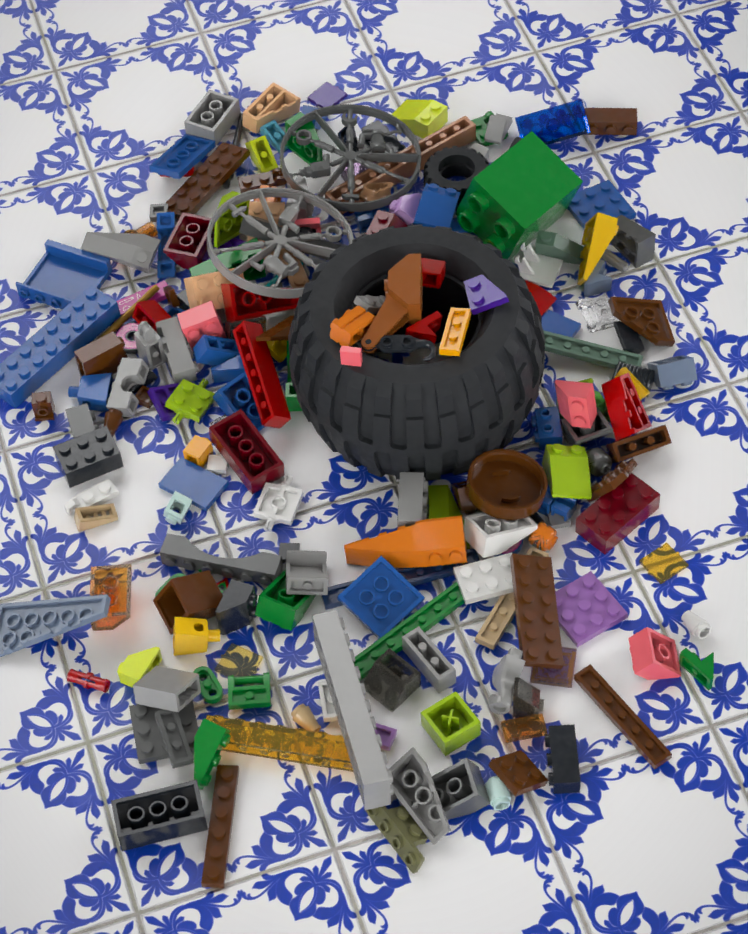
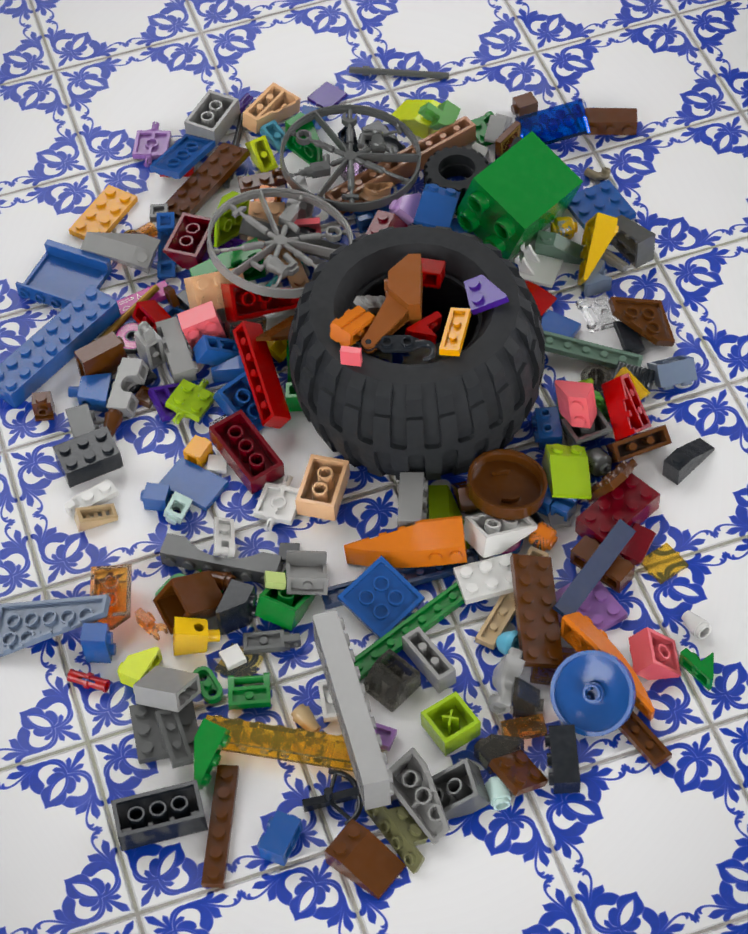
none -> light orange plate [69,185,138,240]
none -> blue brick [80,622,116,663]
none -> medium lavender plate [132,121,172,167]
none -> clear orange plate [134,607,168,641]
none -> brick [140,482,172,512]
none -> reddish brown cone [210,571,236,592]
none -> white plate [213,517,235,558]
none -> white tile [219,643,247,671]
none -> dark purple piece [239,93,253,113]
none -> dark grey hinge [243,629,301,655]
none -> blue brick [257,810,303,867]
none -> yellowish green tile [264,571,286,590]
none -> light nougat brick [295,454,350,521]
none -> black piece [302,769,363,825]
none -> reddish brown slope [324,819,406,900]
none -> dark grey bar [349,66,449,79]
none -> bright green brick [418,100,461,130]
none -> clear smoke slope [474,734,524,774]
none -> reddish brown tile [495,121,521,160]
none -> medium azure cone [496,630,520,655]
none -> reddish brown brick [511,92,538,121]
none -> yellow head [550,216,578,239]
none -> blue dish [550,650,636,737]
none -> dark blue tile [552,519,636,617]
none -> orange wedge [560,611,655,721]
none -> reddish brown brick [570,535,635,593]
none -> clear smoke piece [580,365,612,393]
none -> dark tan arm [584,167,611,181]
none -> dark red slope [620,523,656,566]
none -> black slope [662,438,715,485]

